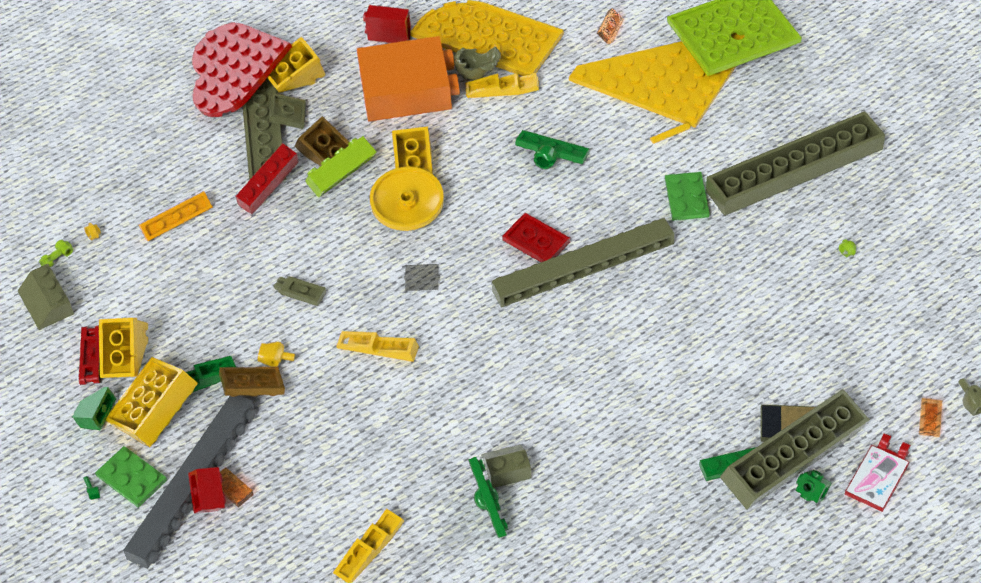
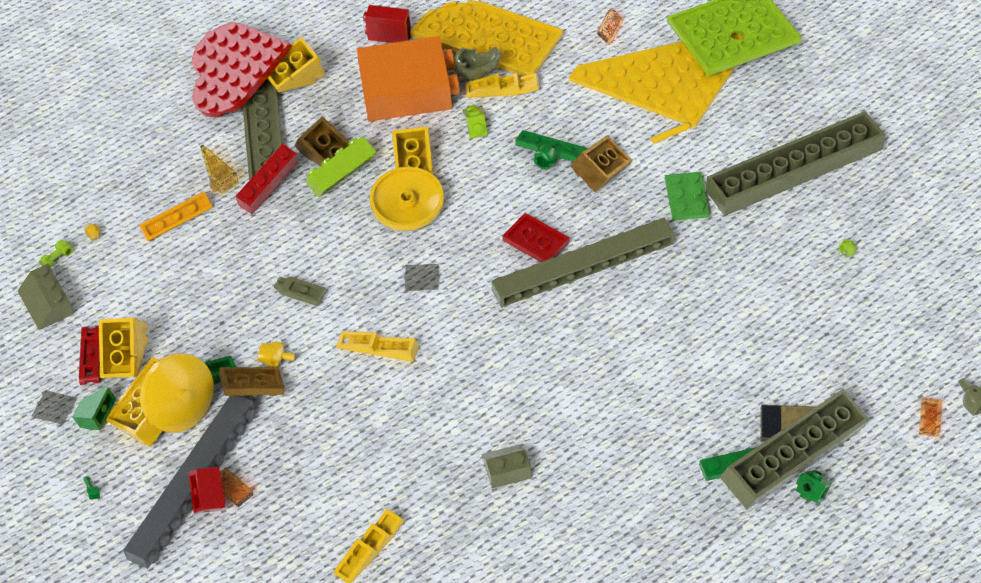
bright green plate [95,446,167,508] -> none
olive tile [269,93,306,129] -> none
green plate [468,457,509,538] -> none
tile [845,433,911,512] -> none
none -> clear smoke piece [32,390,77,425]
none -> yellow dish [140,353,214,433]
none -> clear yellow slope [200,145,239,195]
none -> lime bracket [462,105,487,138]
none -> pearl gold slope [570,135,632,192]

